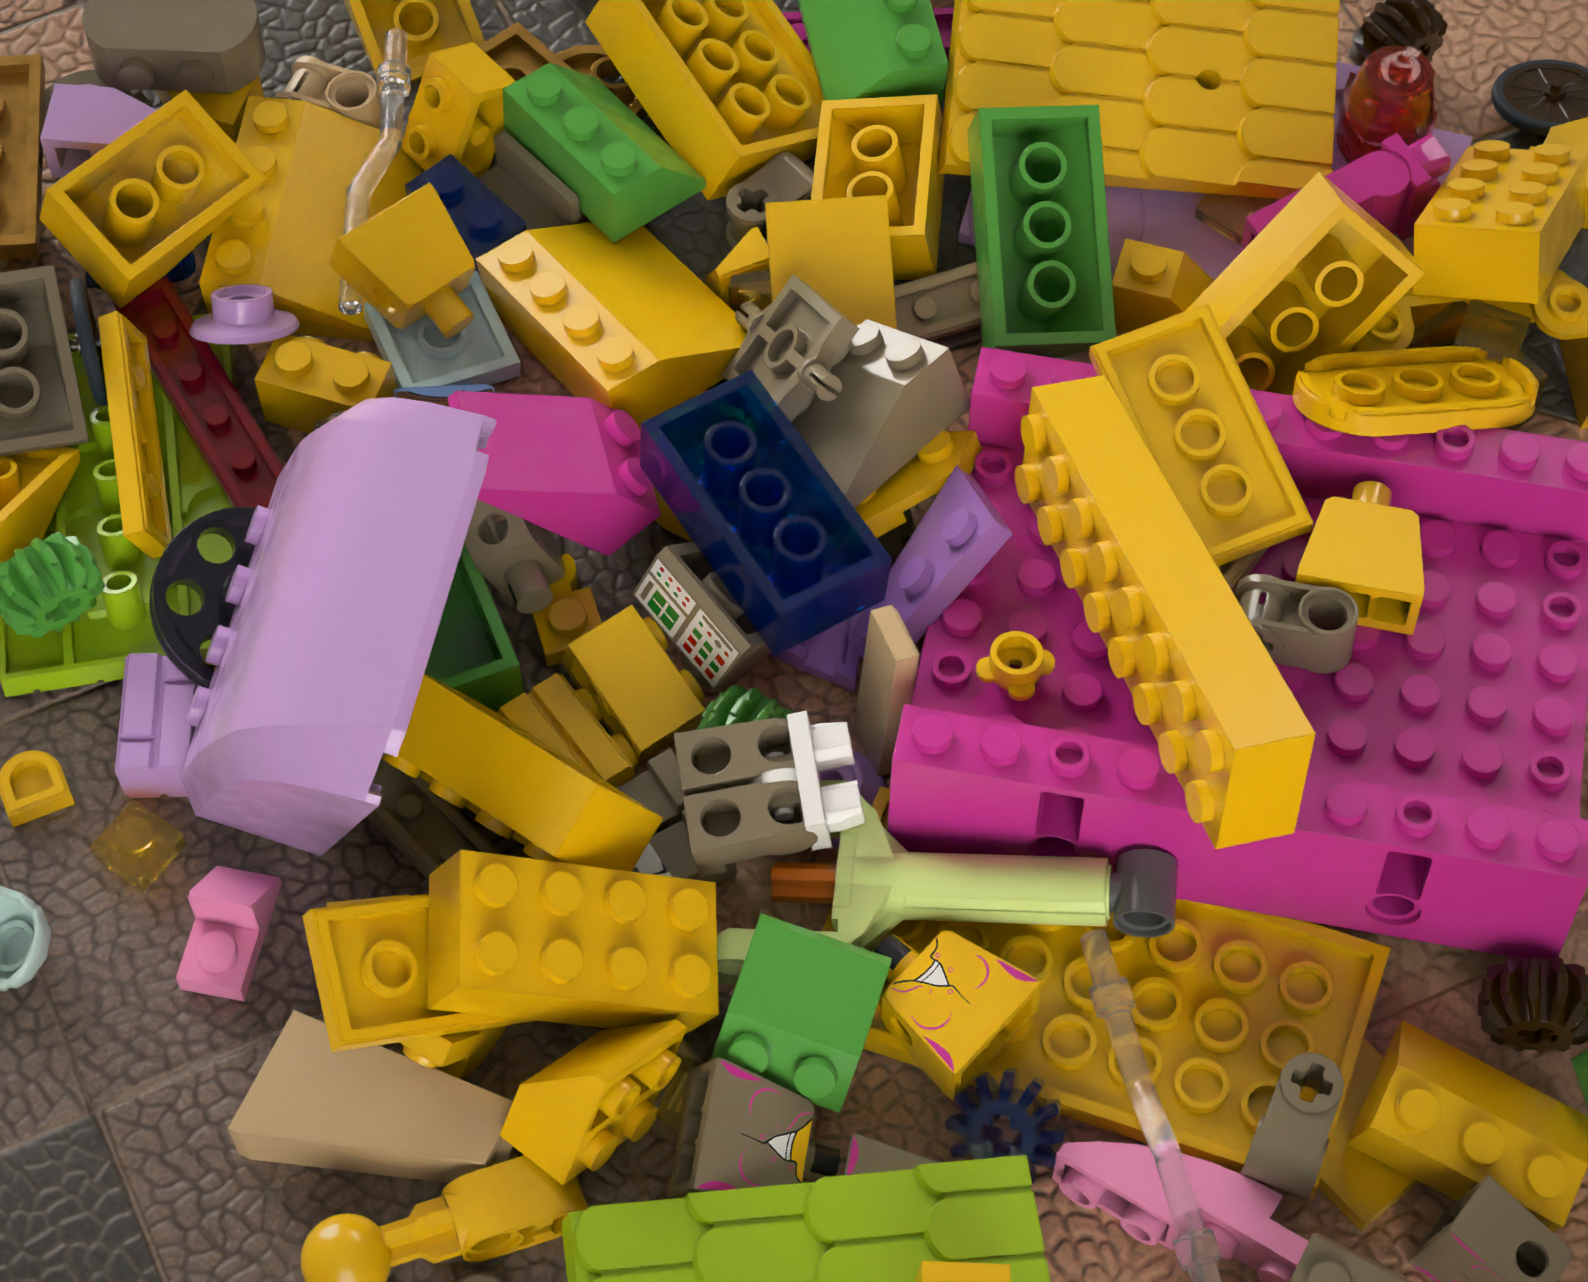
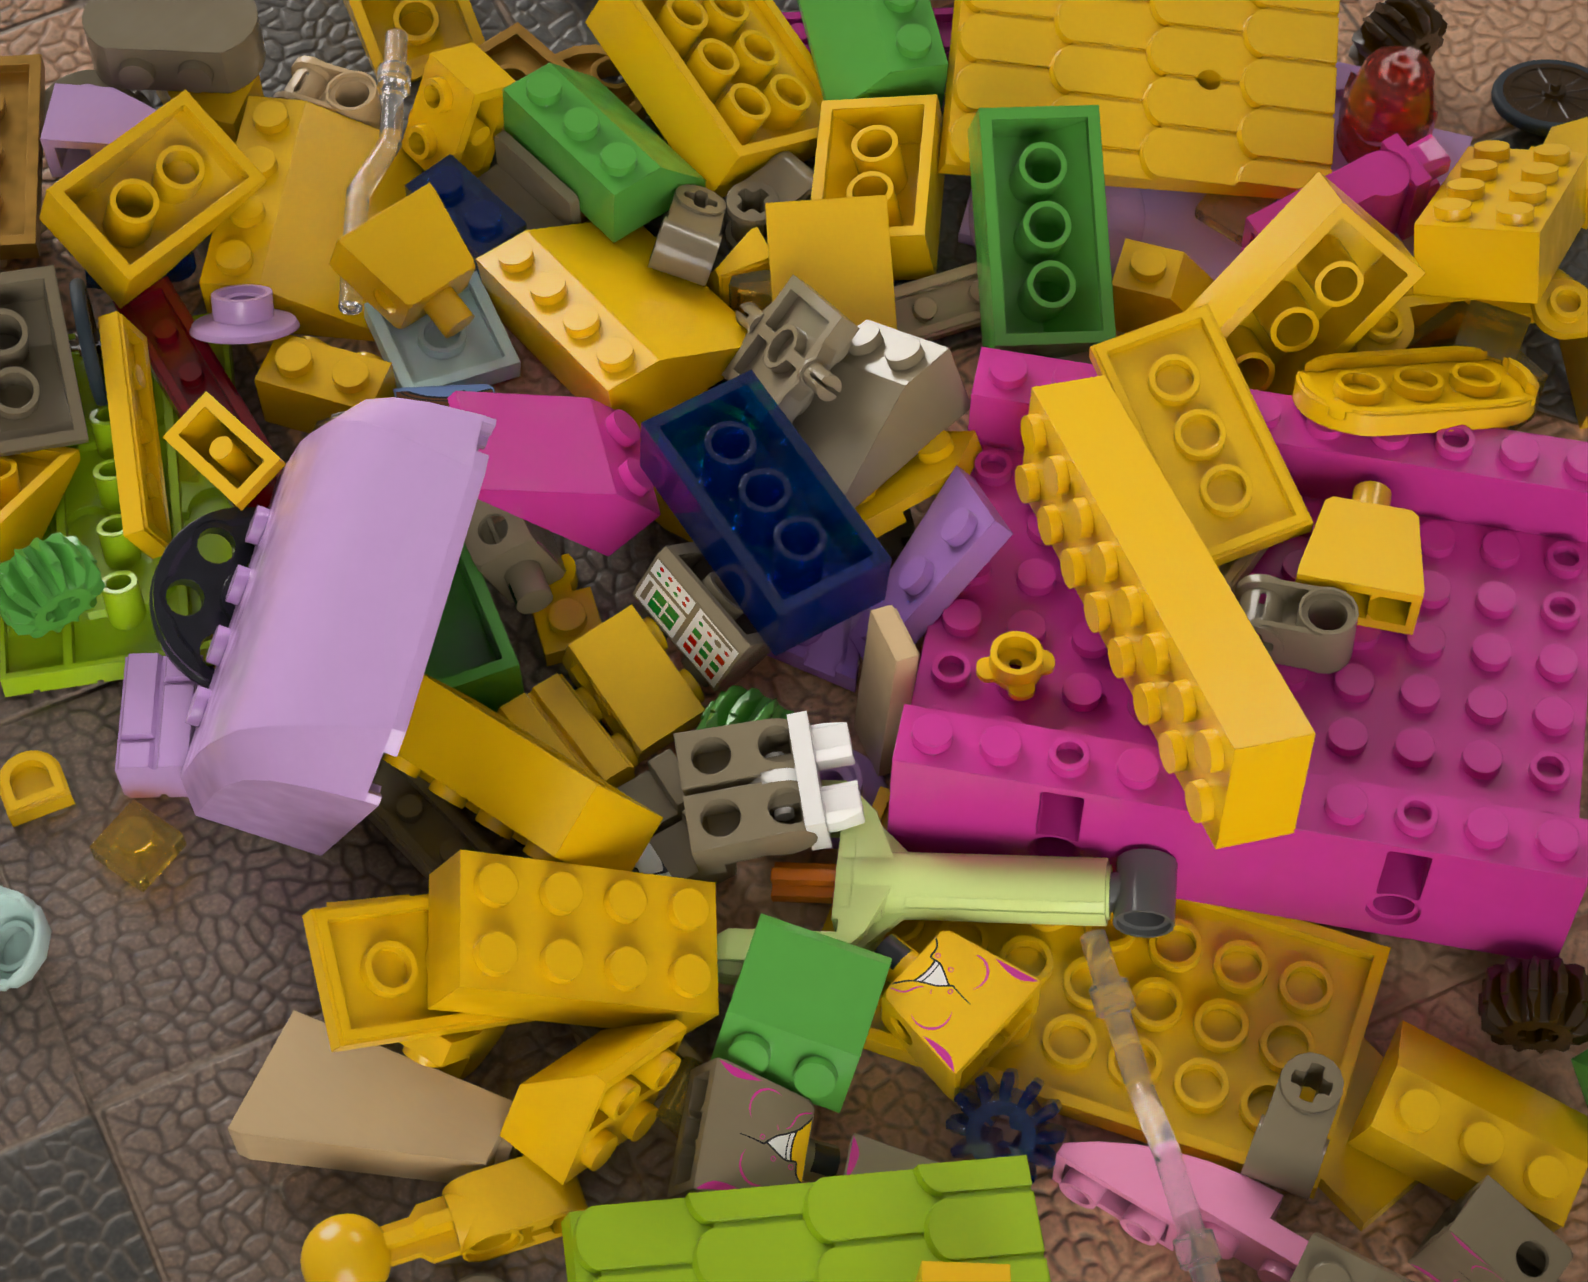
bright pink slope [176,866,282,1002] -> none
none -> yellow slope [162,391,286,511]
none -> dark tan piece [648,184,726,287]

